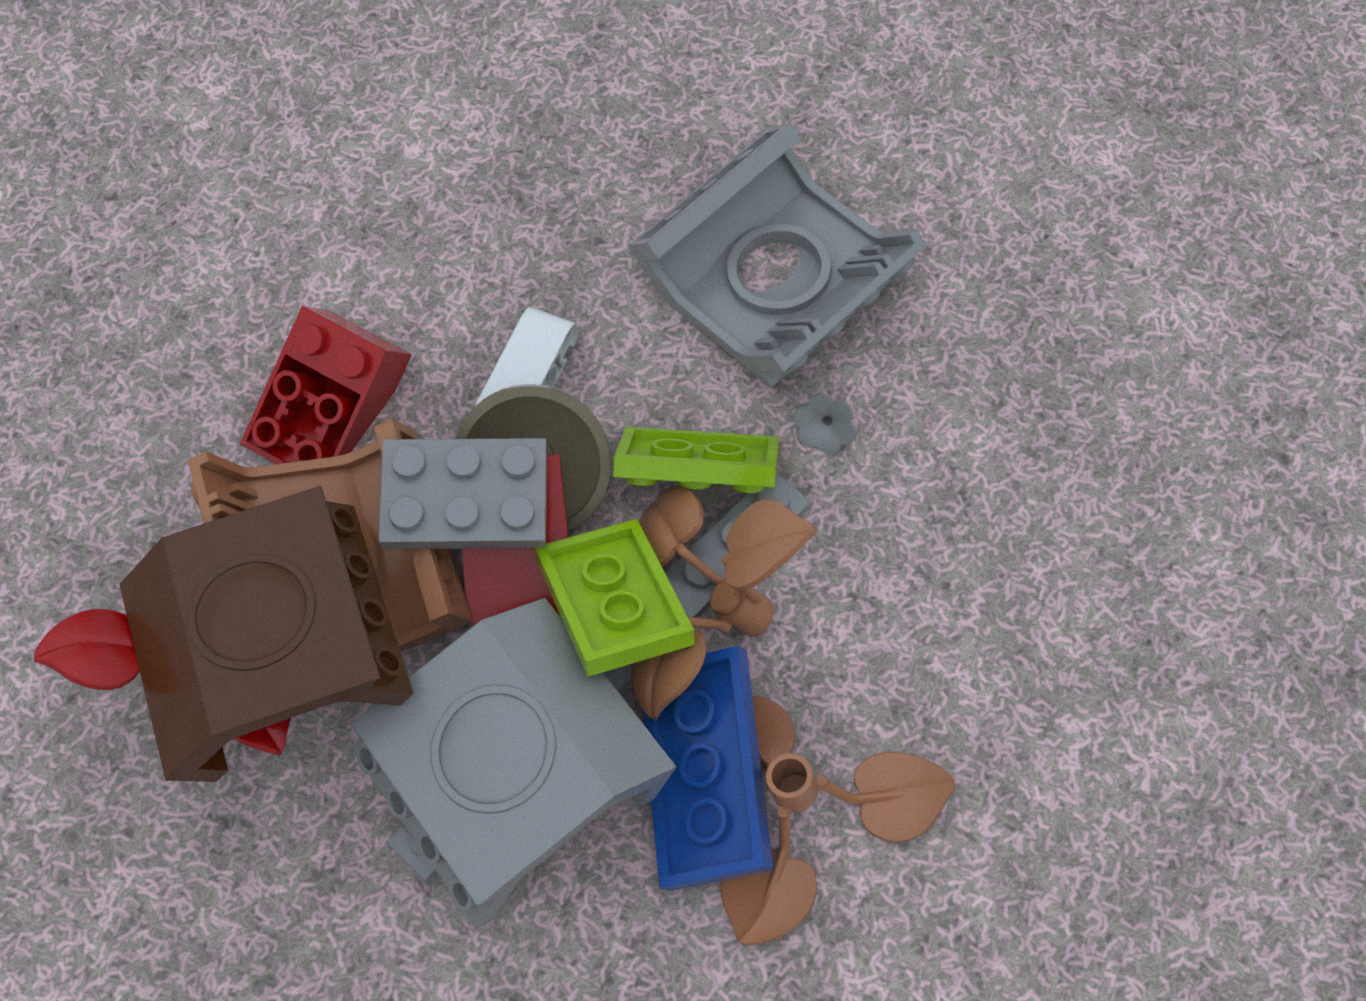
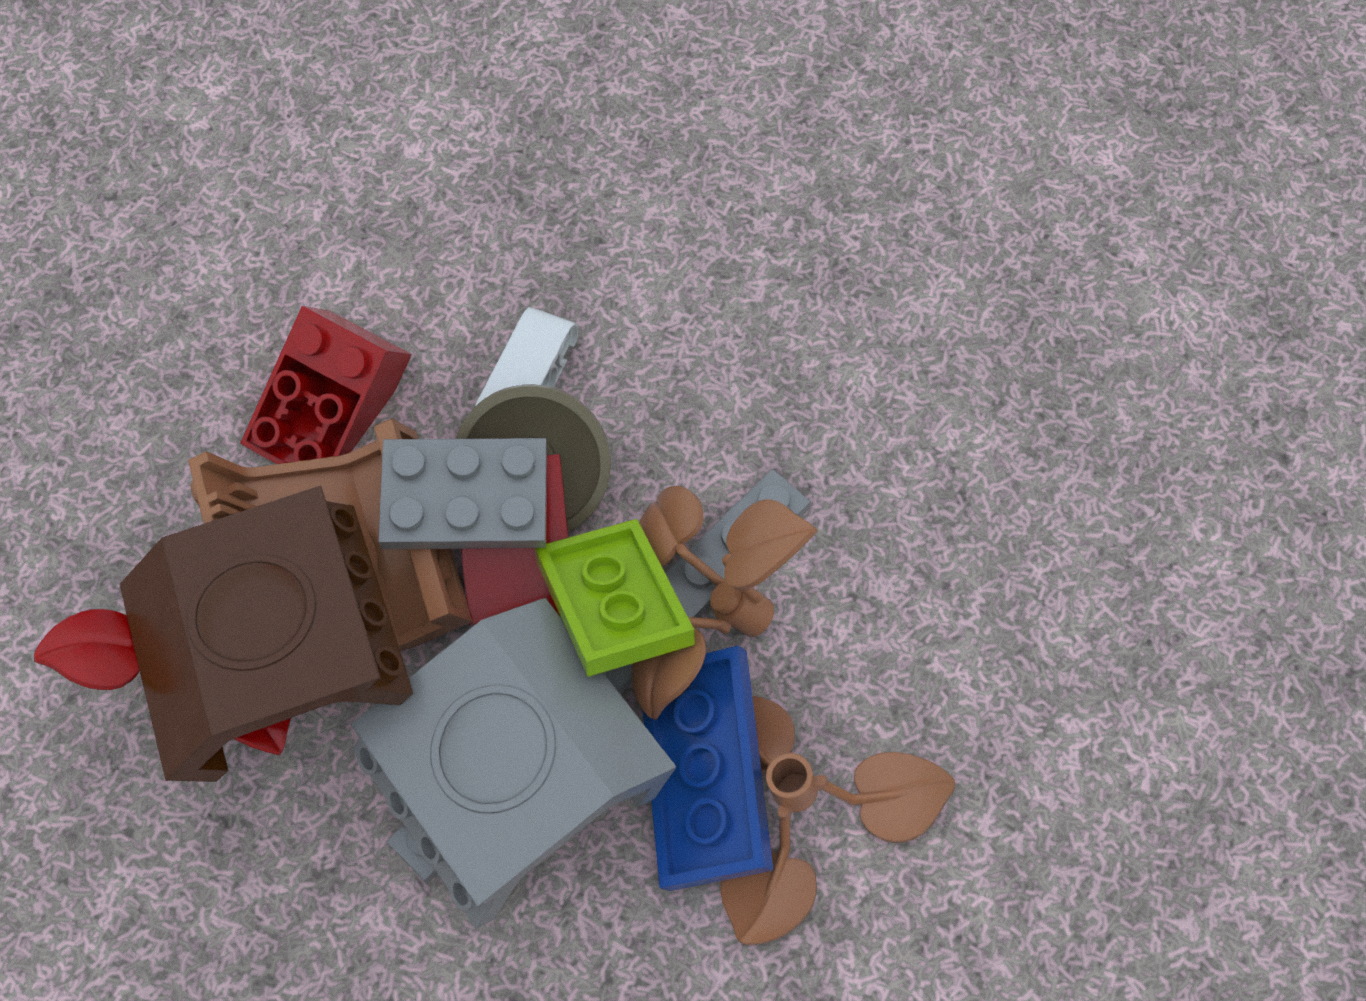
lime plate [613,426,779,493] -> none
light grey panel [627,123,927,388] -> none
light grey plant [793,393,857,455] -> none

